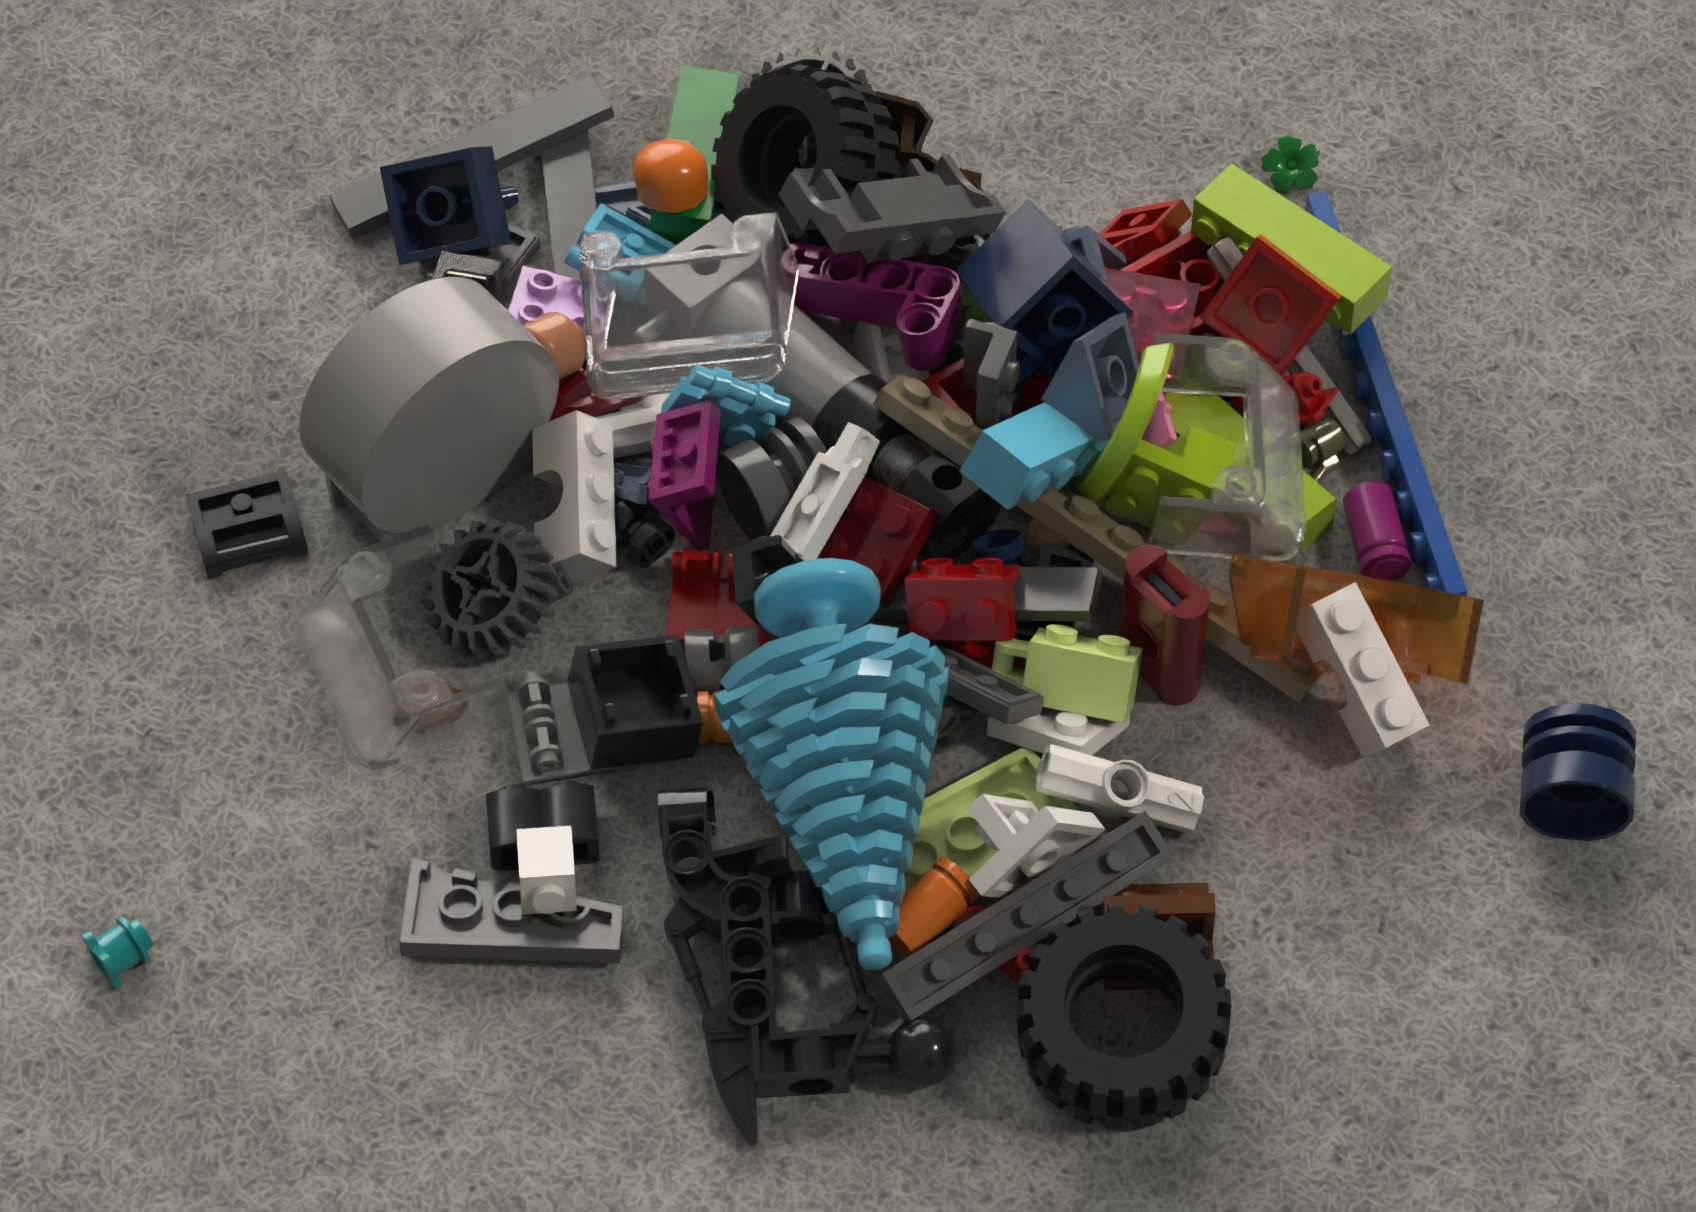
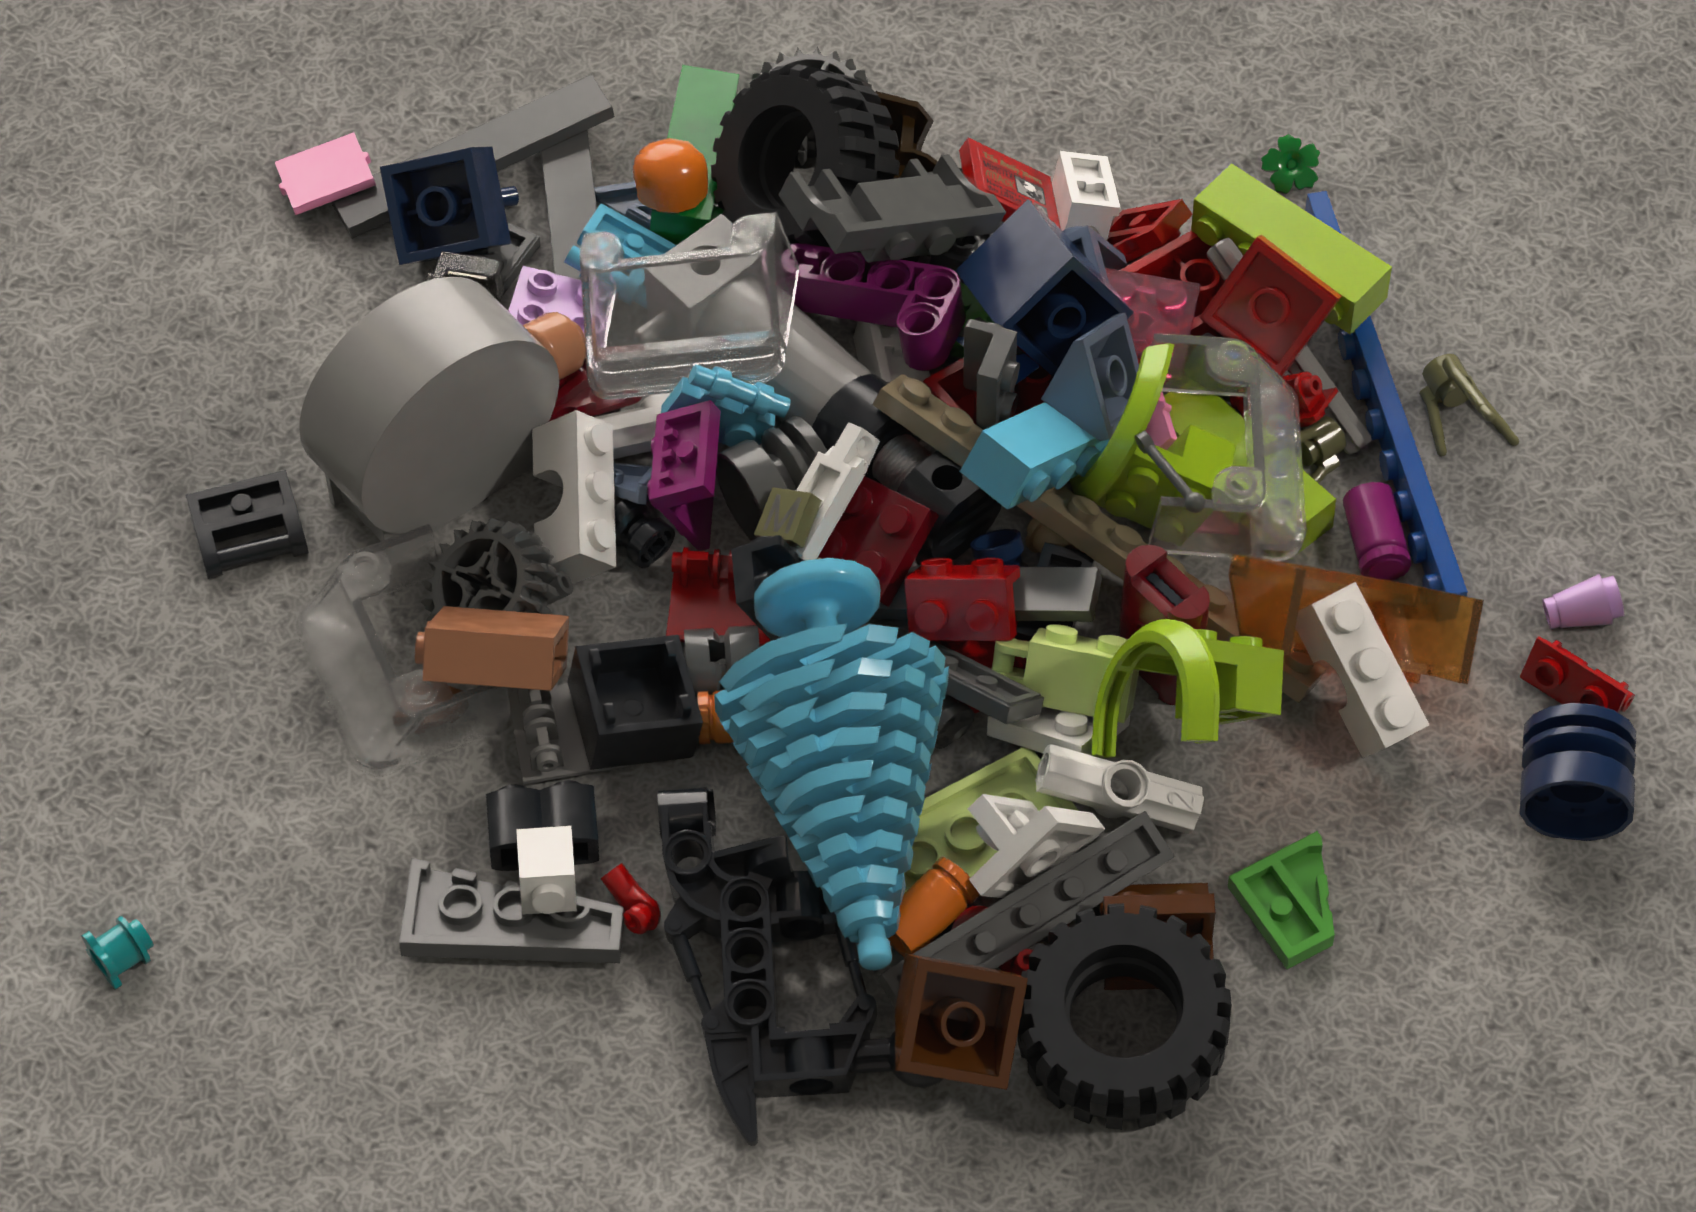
none -> bright pink piece [275,133,376,215]
none -> nougat brick [415,606,569,691]
none -> red arm [600,863,661,934]
none -> olive tile [754,487,822,548]
none -> reddish brown slope [895,953,1028,1090]
none -> red tile [959,137,1061,229]
none -> white hinge [1052,151,1121,240]
none -> lime piece [1092,619,1284,759]
none -> dark grey hinge [1134,430,1205,513]
none -> bright green wing [1228,831,1335,970]
none -> olive plant [1419,354,1519,456]
none -> red hinge [1520,636,1635,713]
none -> lavender cone [1542,574,1624,629]

